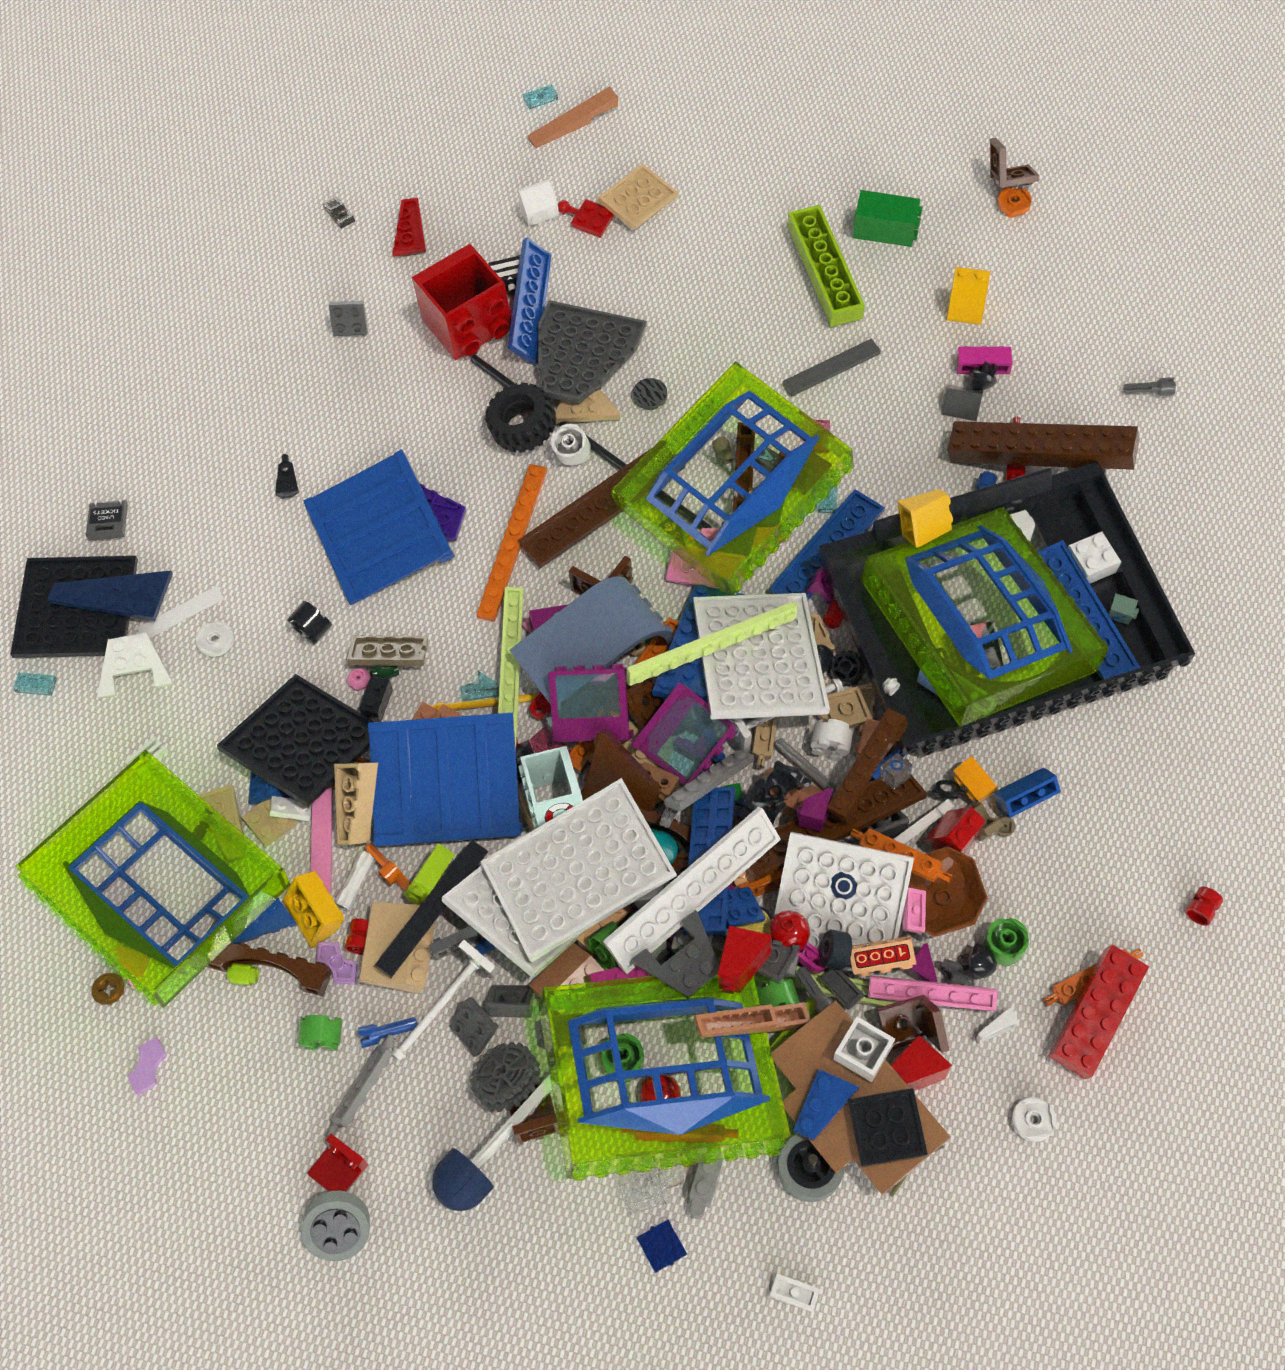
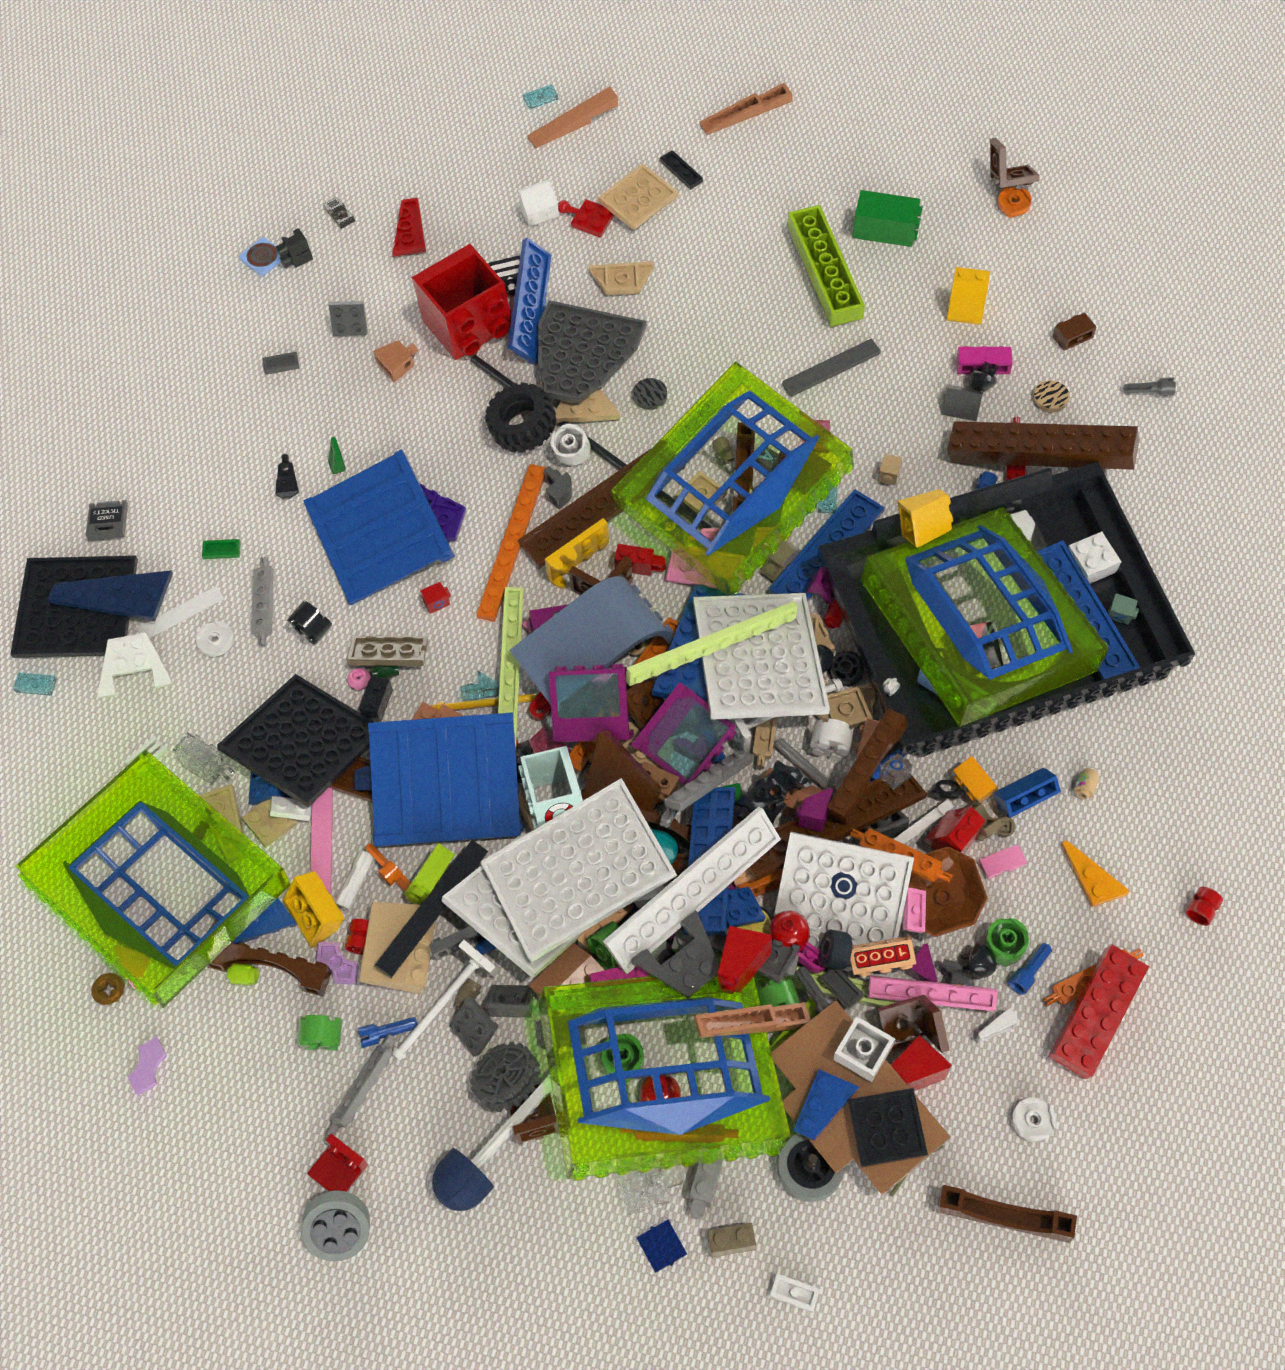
tan wedge [334,762,378,845] -> none
none -> clear brick [172,732,235,785]
none -> green tile [202,539,241,560]
none -> tile [239,237,281,277]
none -> light grey plate [252,557,274,647]
none -> dark grey tile [262,352,300,375]
none -> pearl dark grey hips [275,228,313,268]
none -> green slope [328,437,346,474]
none -> nougat torso [373,341,418,382]
none -> red brick [420,582,451,614]
none -> dark tan cone [455,978,482,1008]
none -> dark grey brick [544,466,573,510]
none -> yellow hinge [545,518,609,588]
none -> tan wing [589,261,654,295]
none -> red brick [614,544,666,576]
none -> black tile [660,150,703,190]
none -> tan plate [676,471,727,517]
none -> nougat slope [699,83,793,135]
none -> dark tan brick [708,1223,756,1258]
none -> dark tan brick [760,541,801,582]
none -> tan brick [878,454,902,485]
none -> reddish brown arch [936,1185,1077,1243]
none -> bright pink slope [980,845,1028,879]
none -> blue piece [1008,943,1052,995]
none -> tan tile [1033,380,1070,412]
none -> reddish brown brick [1053,313,1097,351]
none -> light orange wing [1061,840,1129,907]
none -> tan brick [1074,768,1099,799]

